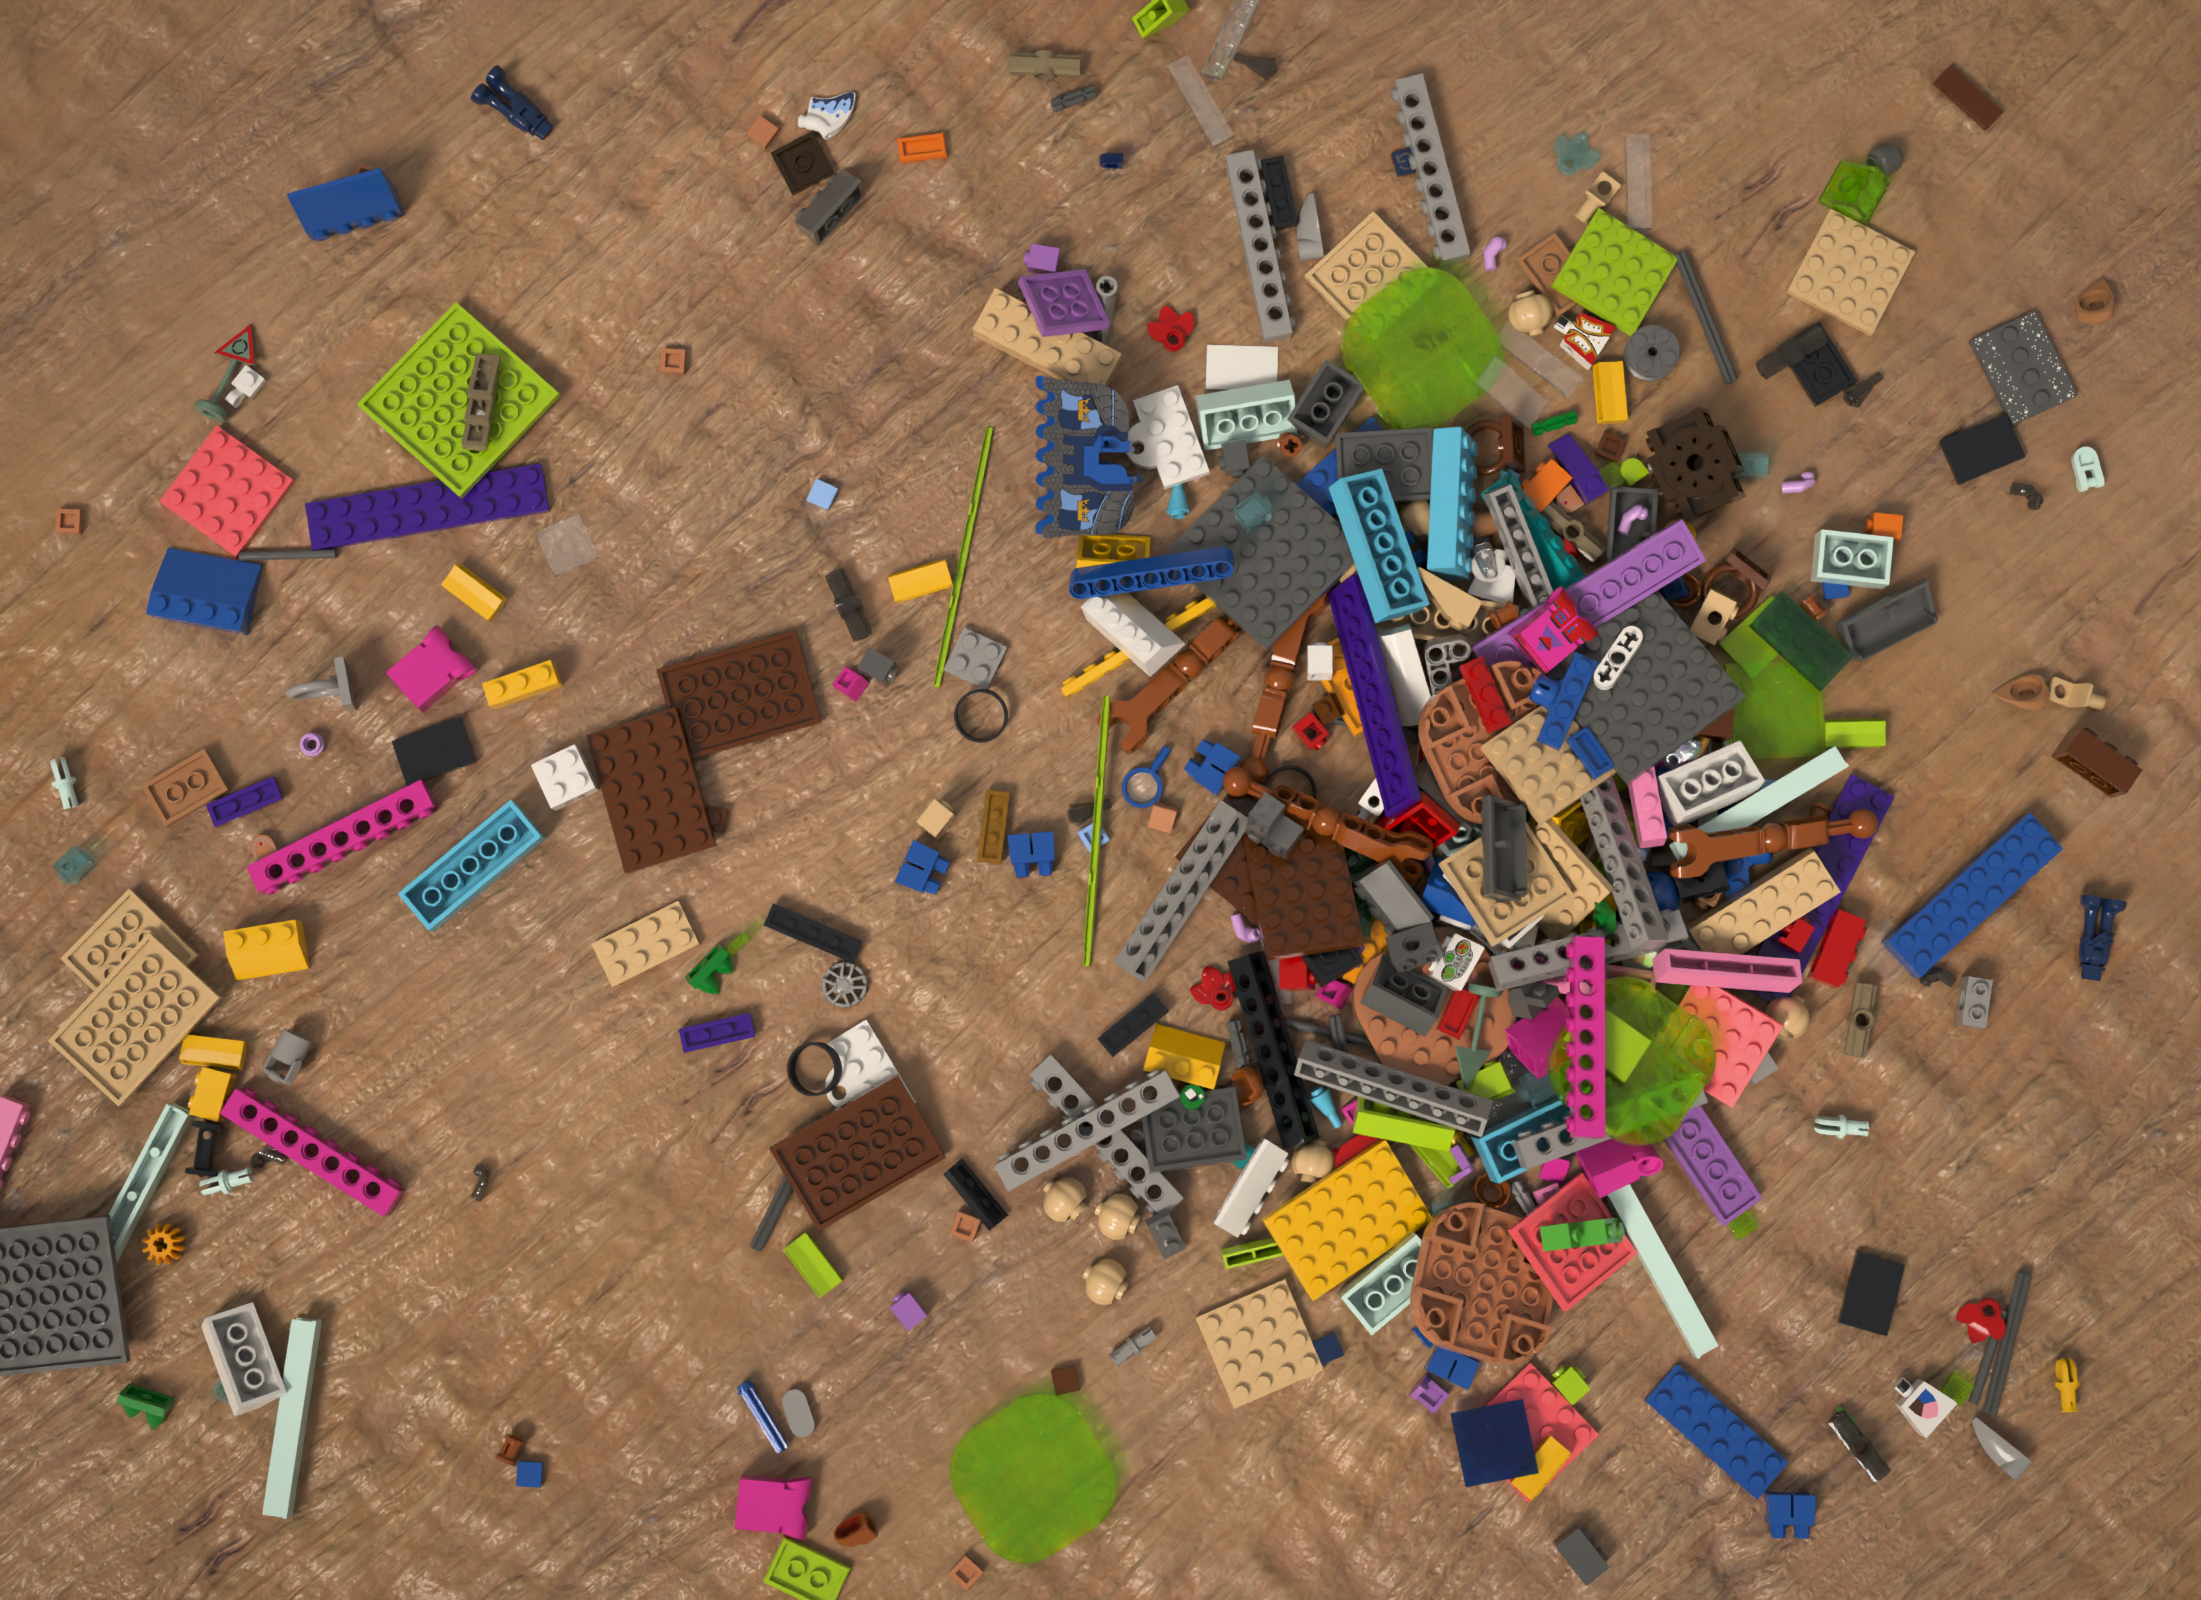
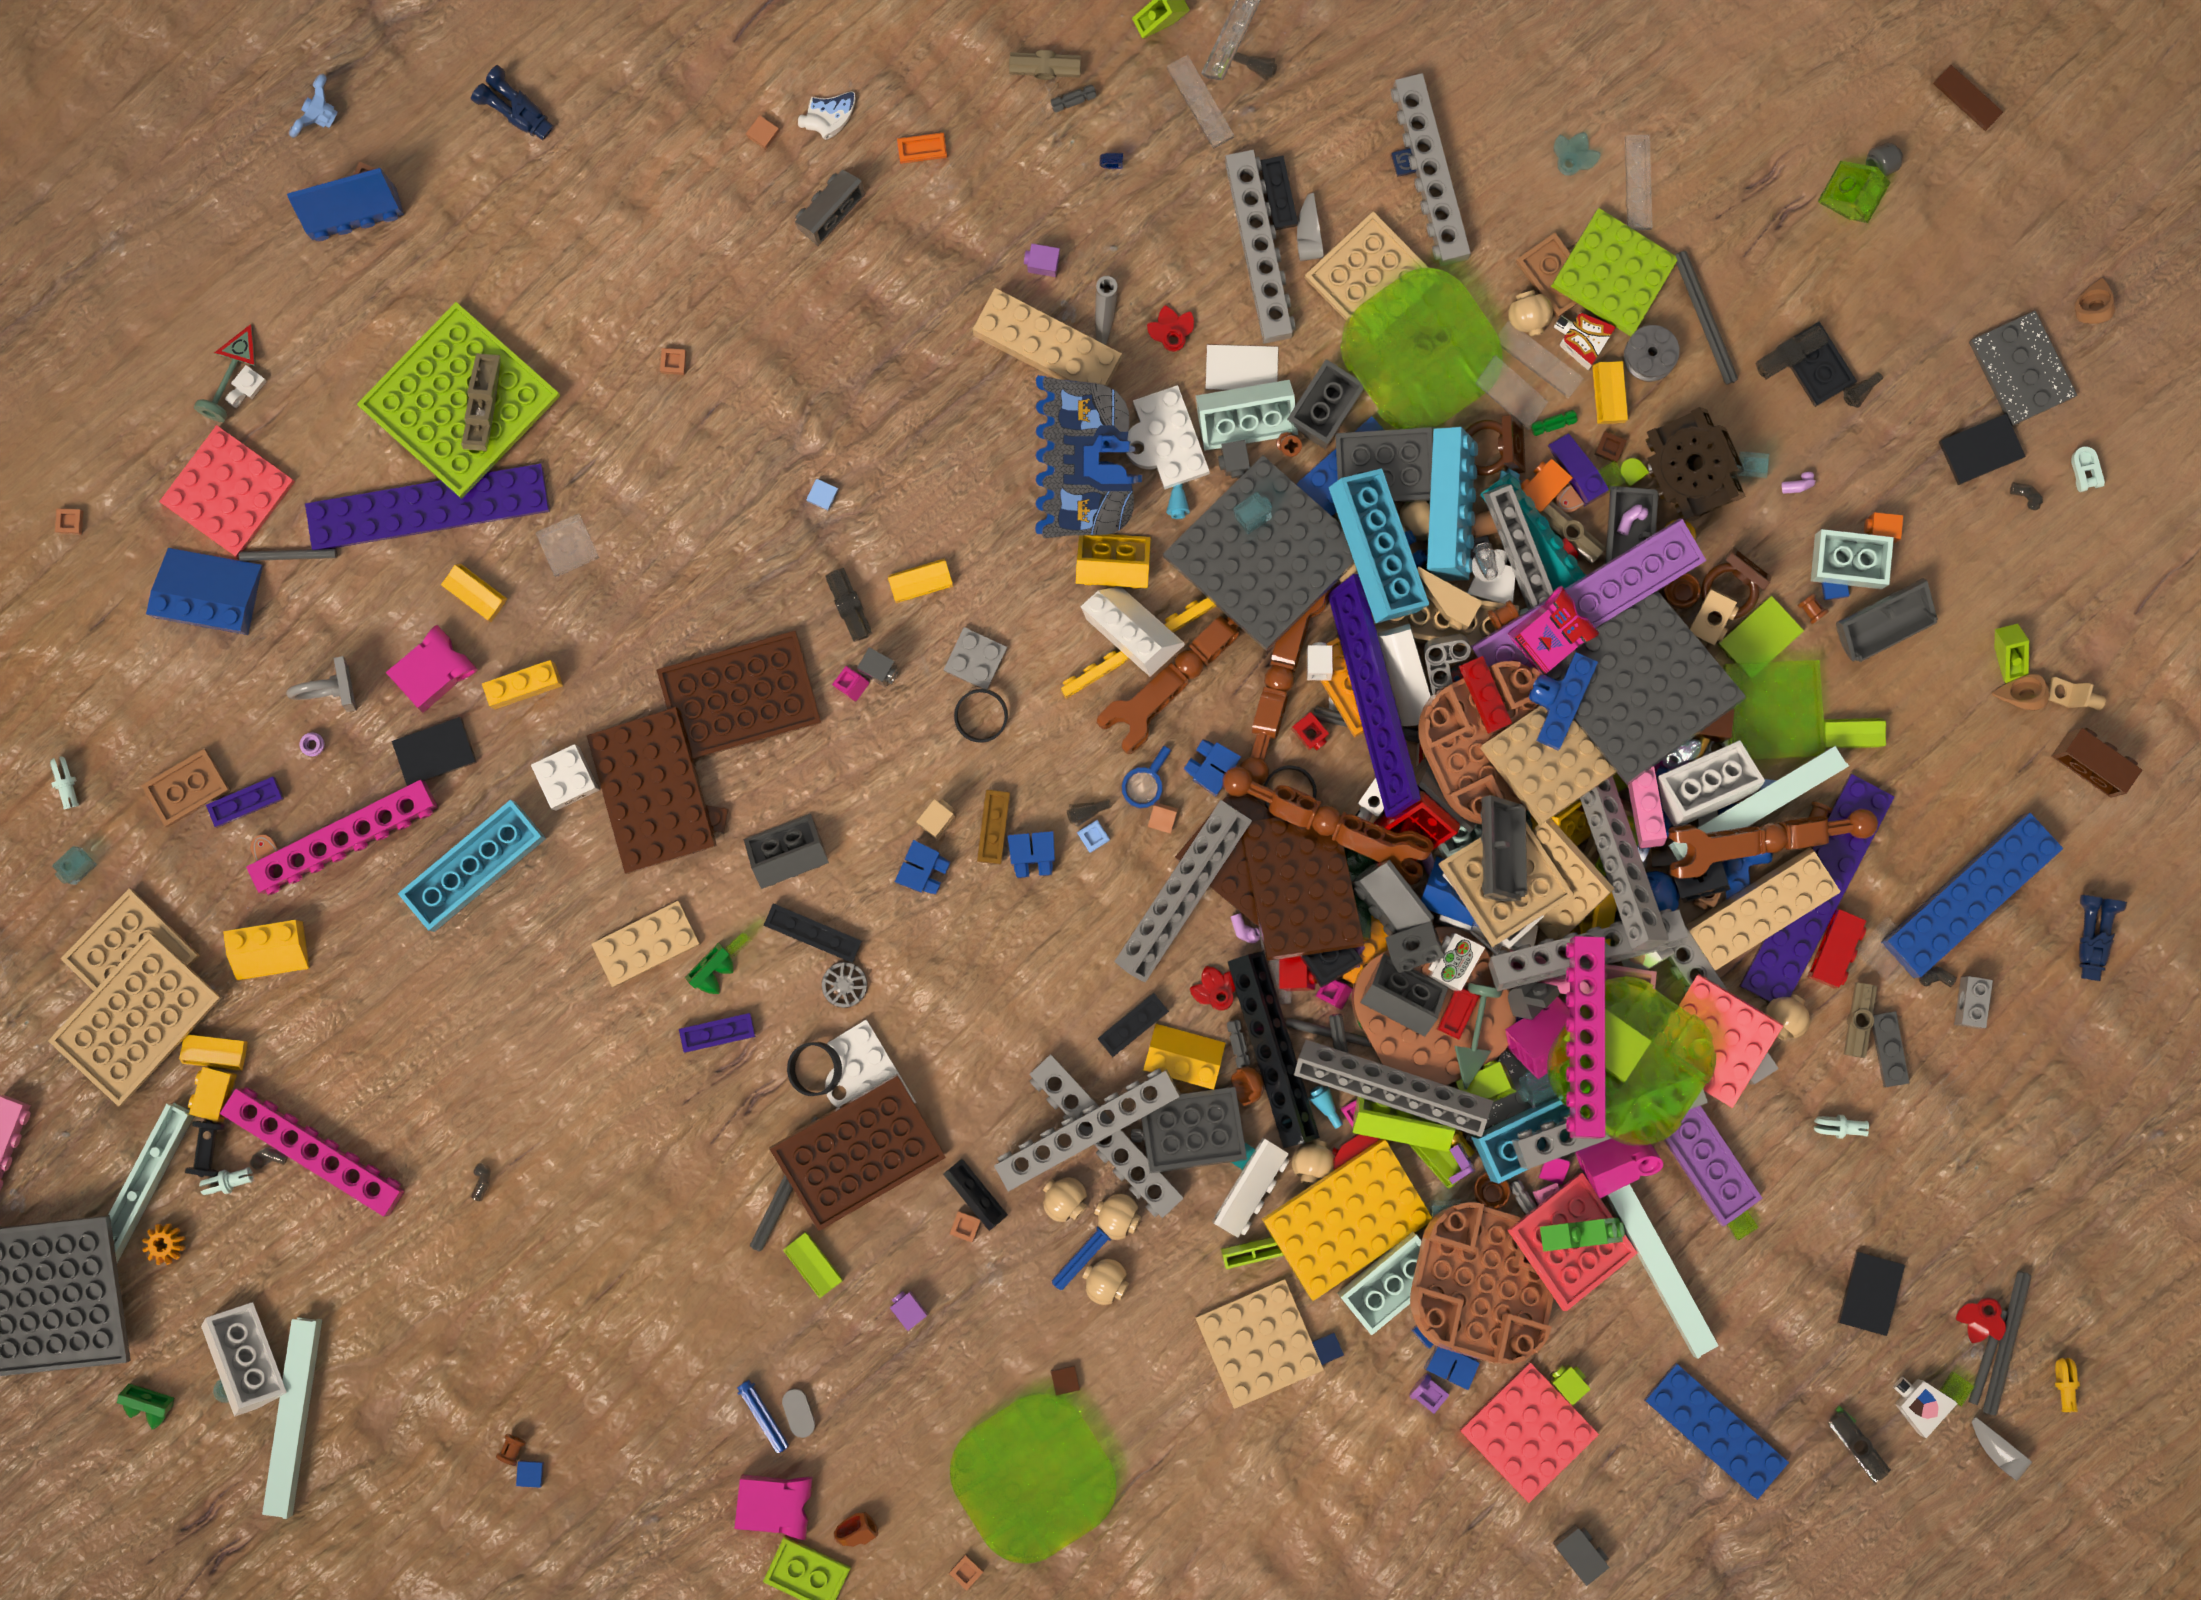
light grey piece [263,1028,312,1085] -> none
dark brown tile [771,131,834,196] -> none
lime piece [933,427,993,688] -> none
medium lavender plate [1018,269,1110,337] -> none
blue beam [1069,547,1234,599] -> none
lime piece [1083,696,1111,966] -> none
light grey pin [1108,1326,1157,1367] -> none
flat silver plate [1145,1209,1186,1259] -> none
green tile [1180,1084,1205,1110] -> none
flat silver brick [1246,792,1304,859] -> none
reddish brown plate [1312,693,1345,726] -> none
clear blue plate [1450,1399,1539,1488] -> none
lavender arm [1483,236,1507,271] -> none
yellow piece [1509,1434,1572,1502] -> none
blue tile [1566,726,1614,780] -> none
tan bracket [1574,172,1621,224] -> none
green plate [1593,900,1616,935] -> none
white beam [1594,626,1643,690] -> none
bright pink brick [1652,949,1802,993] -> none
dark blue tile [1660,576,1689,603] -> none
clear green plate [1749,591,1854,691] -> none
blue hips [1764,1491,1816,1539] -> none
red brick [1775,916,1815,954] -> none
tan plate [1786,208,1915,336] -> none
none -> light blue piece [289,73,338,138]
none -> dark grey slope [743,813,829,889]
none -> blue axle [1052,1226,1112,1290]
none -> dark grey plate [1872,1011,1909,1087]
none -> lime slope [1994,624,2029,683]

